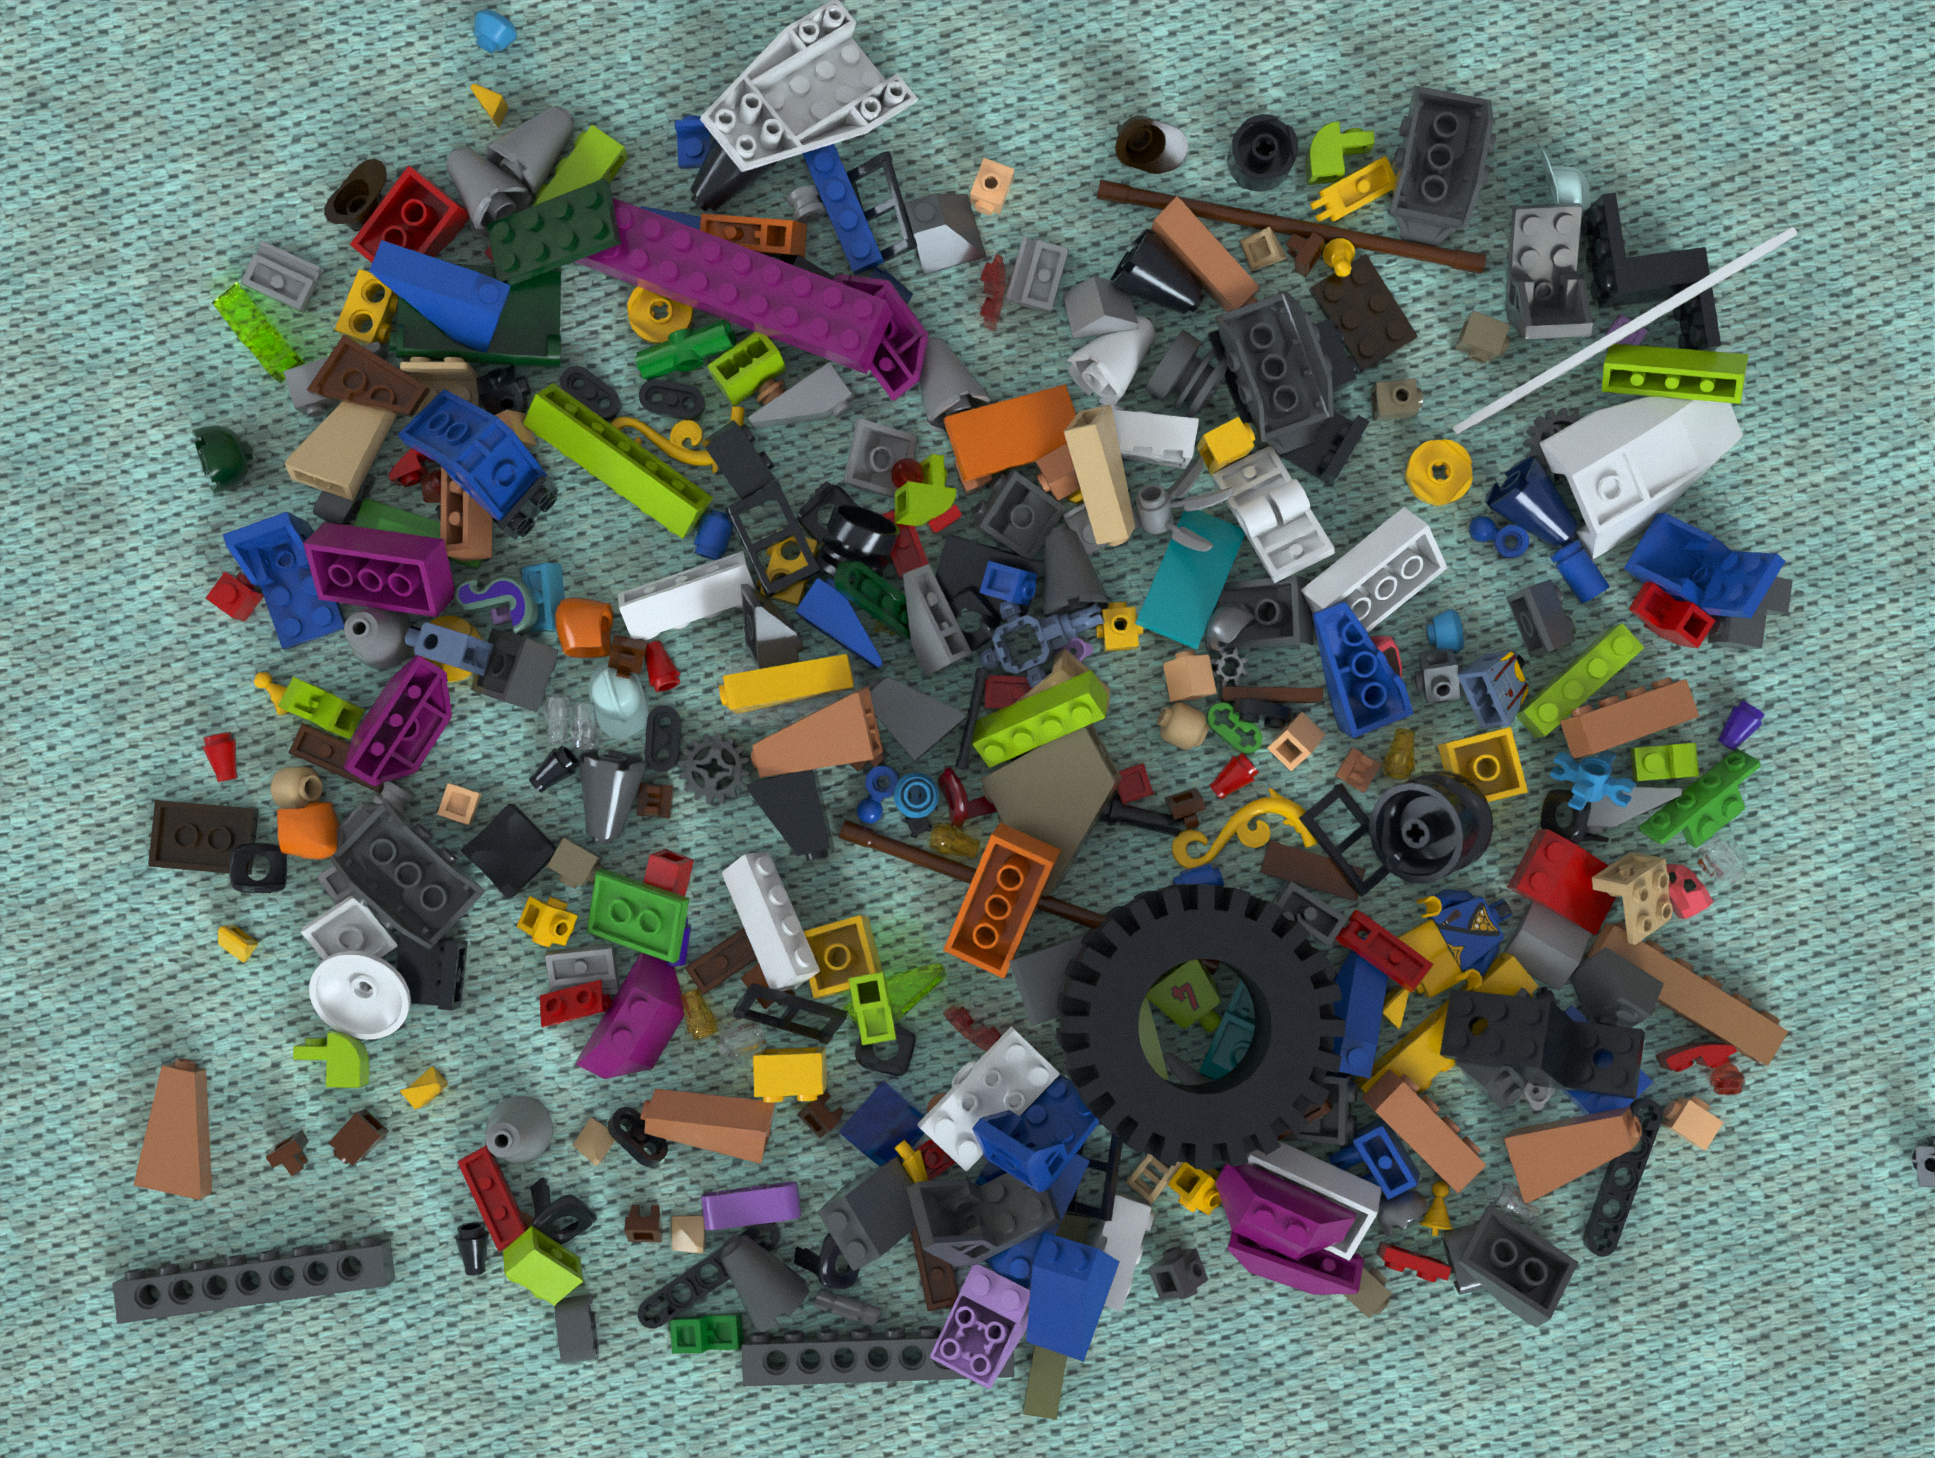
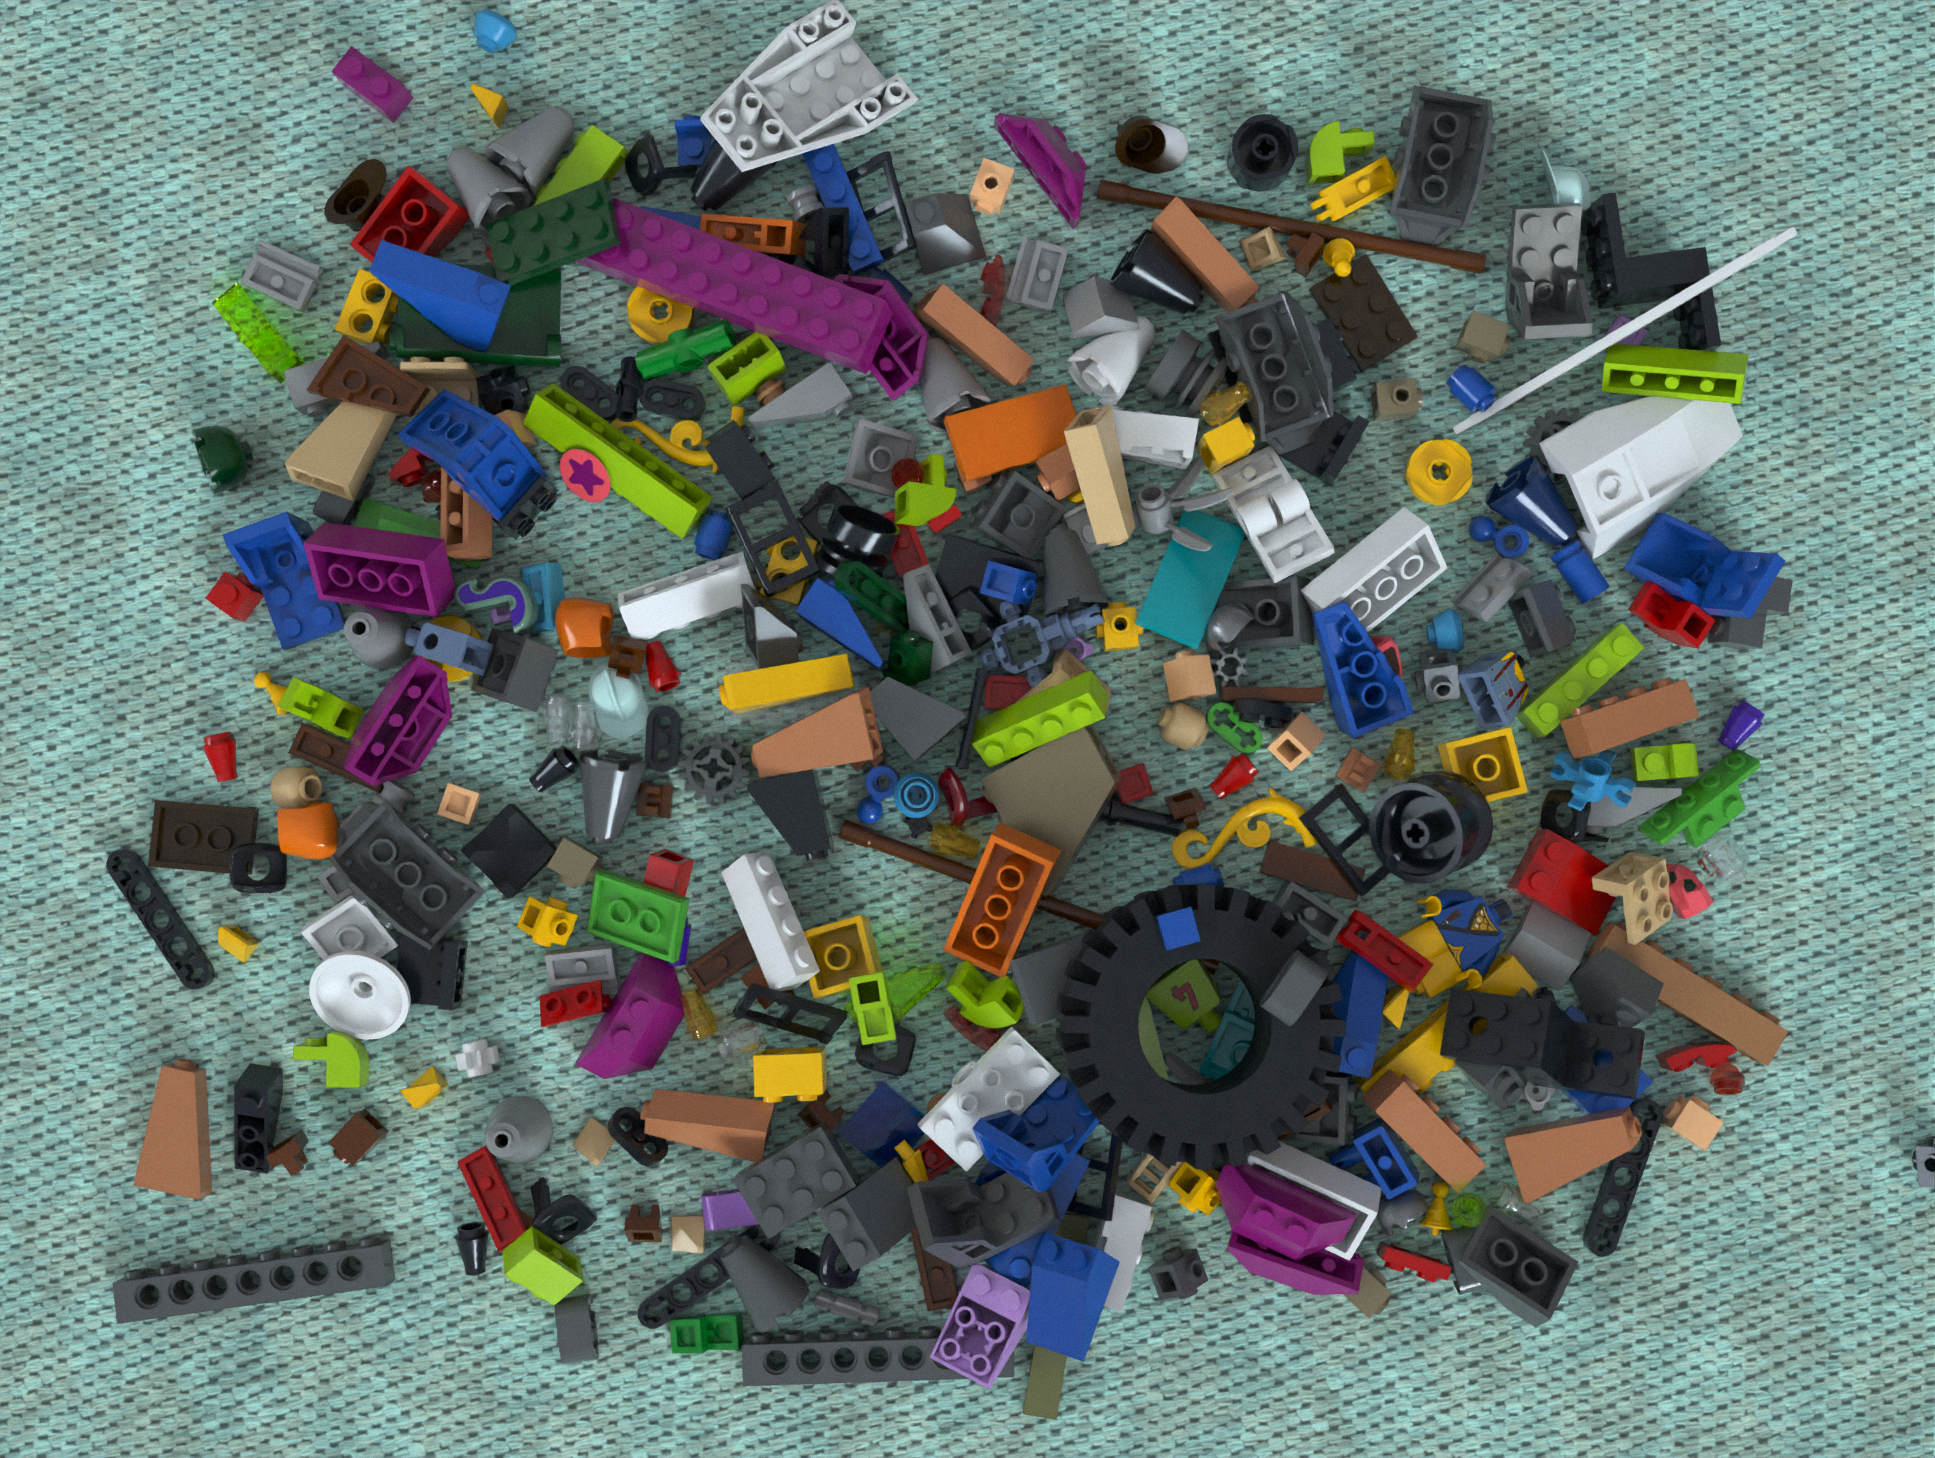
none -> black beam [106,850,215,989]
none -> black slope [234,1063,283,1174]
none -> magenta brick [331,46,413,123]
none -> white gear [455,1039,500,1078]
none -> coral sticker [560,449,611,502]
none -> black pin [616,356,642,422]
none -> black piece [625,134,698,196]
none -> dark grey brick [733,1120,860,1239]
none -> black slope [799,207,849,277]
none -> dark green brick [882,630,933,686]
none -> nougat slope [912,283,1035,387]
none -> lime brick [946,960,1024,1028]
none -> magenta wedge [994,113,1086,229]
none -> blue tile [1156,907,1201,950]
none -> clear yellow cone [1199,382,1251,426]
none -> dark grey beam [1259,950,1328,1027]
none -> blue brick [1446,364,1497,413]
none -> light grey plate [1452,554,1532,623]
none -> clear neon green cone [1452,1193,1486,1227]

